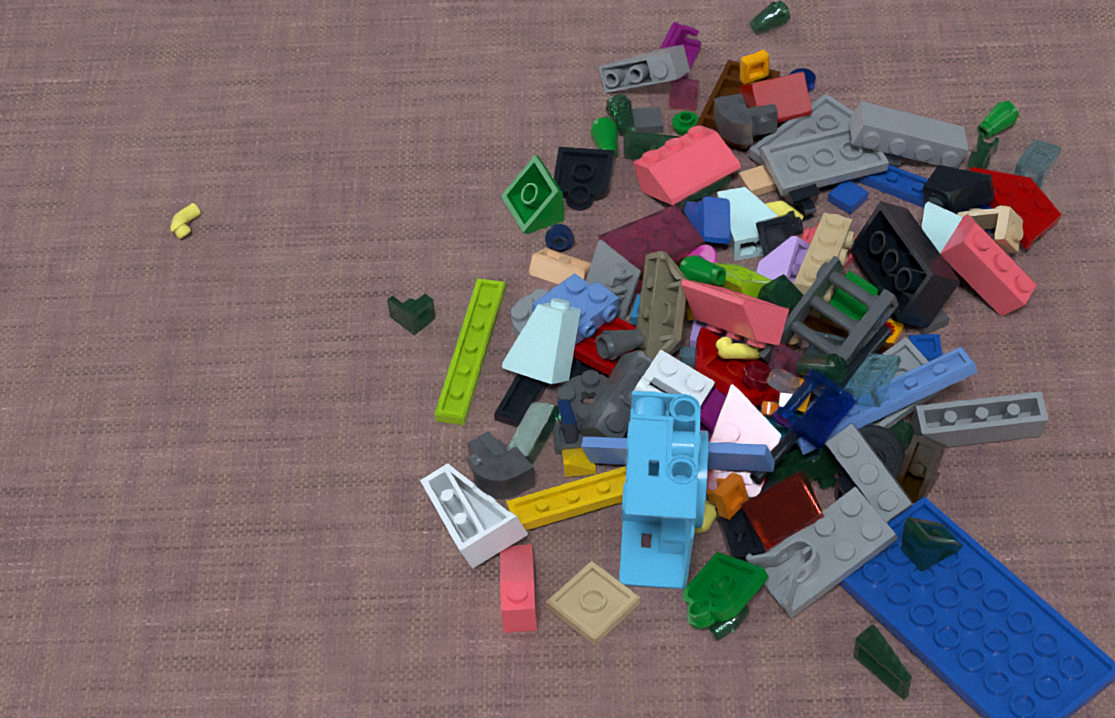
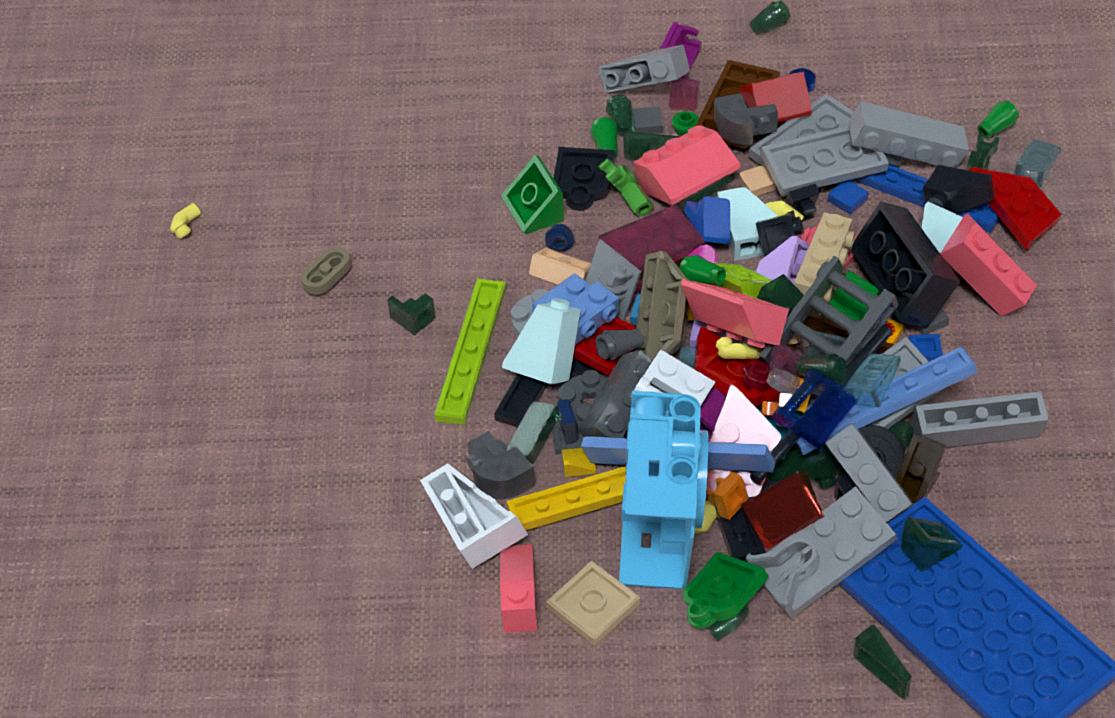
light orange tile [740,49,769,84] -> none
tan bracket [957,206,1023,253] -> none
none -> dark tan plate [301,247,351,295]
none -> bright green bar [599,159,654,217]

